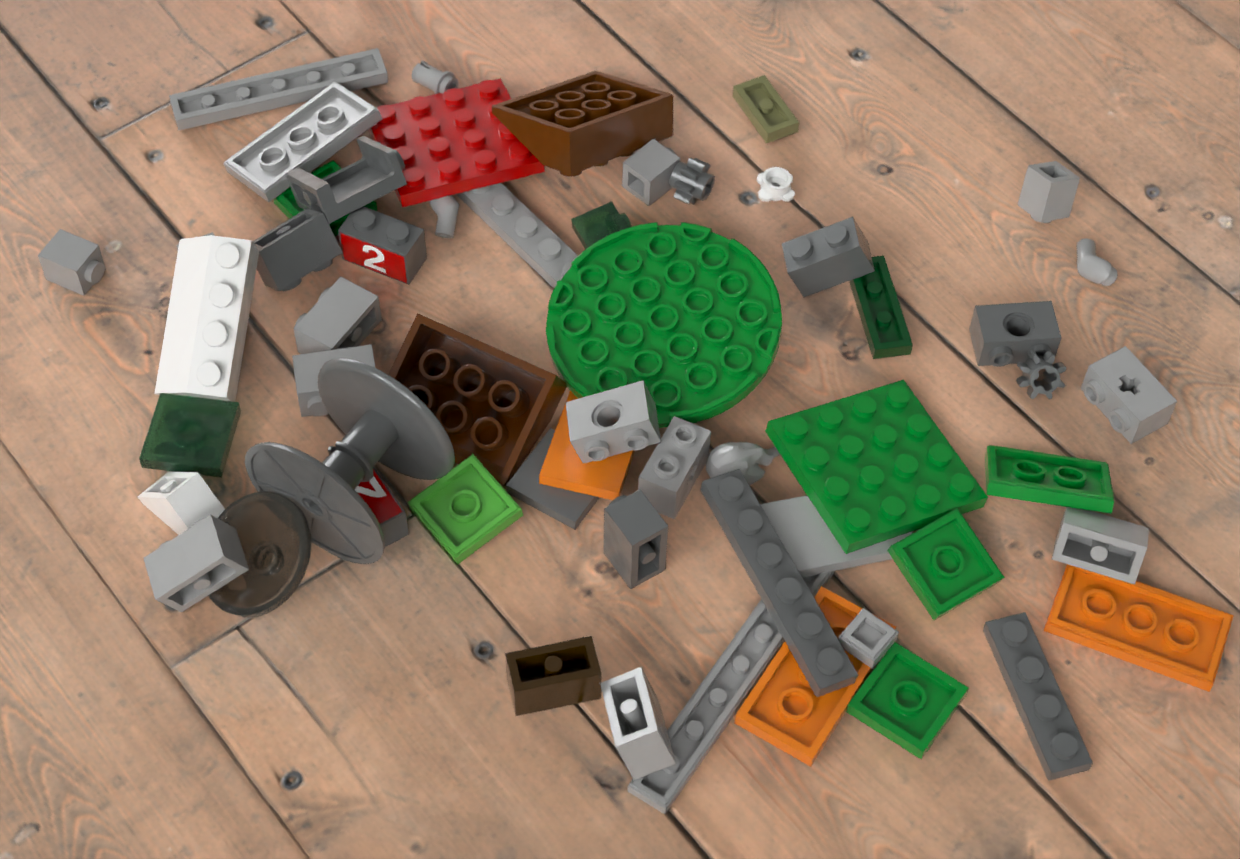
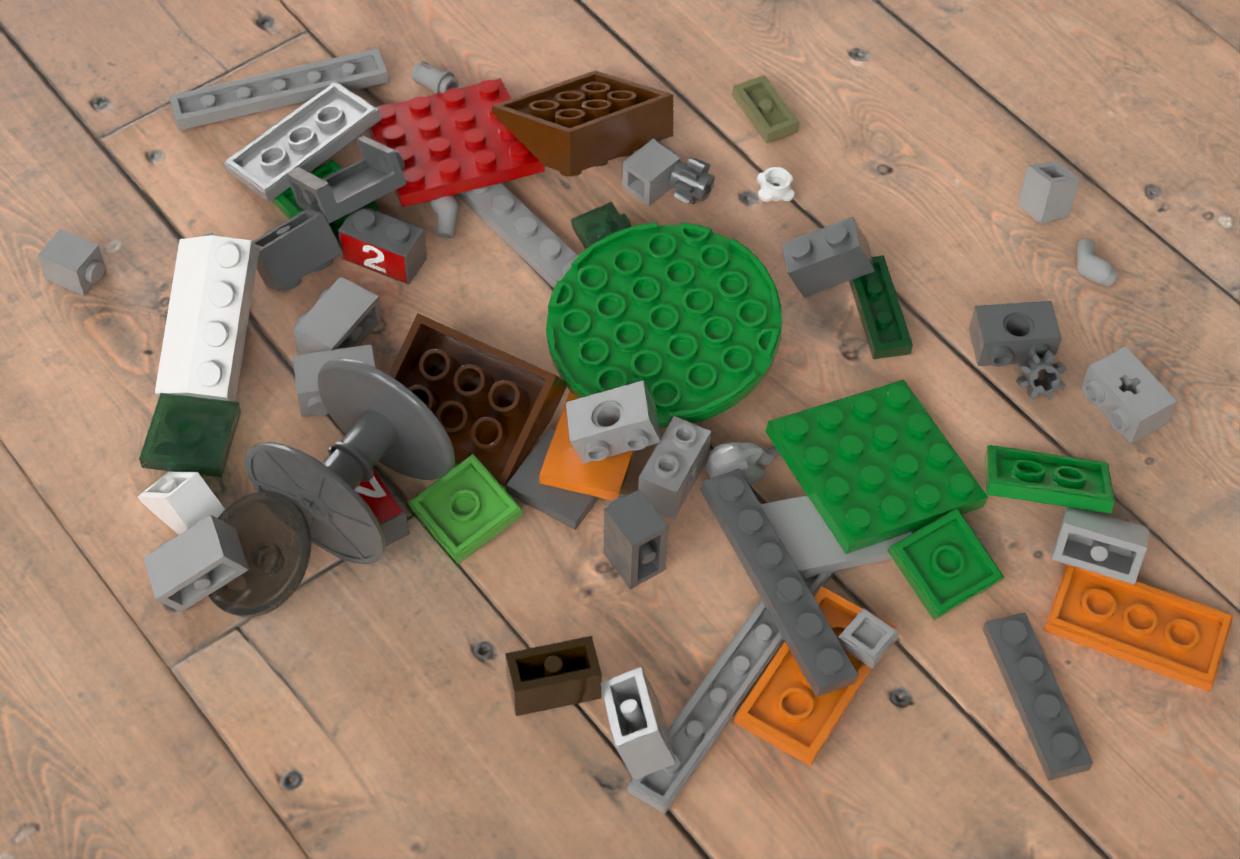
green plate [846,642,969,760] -> none

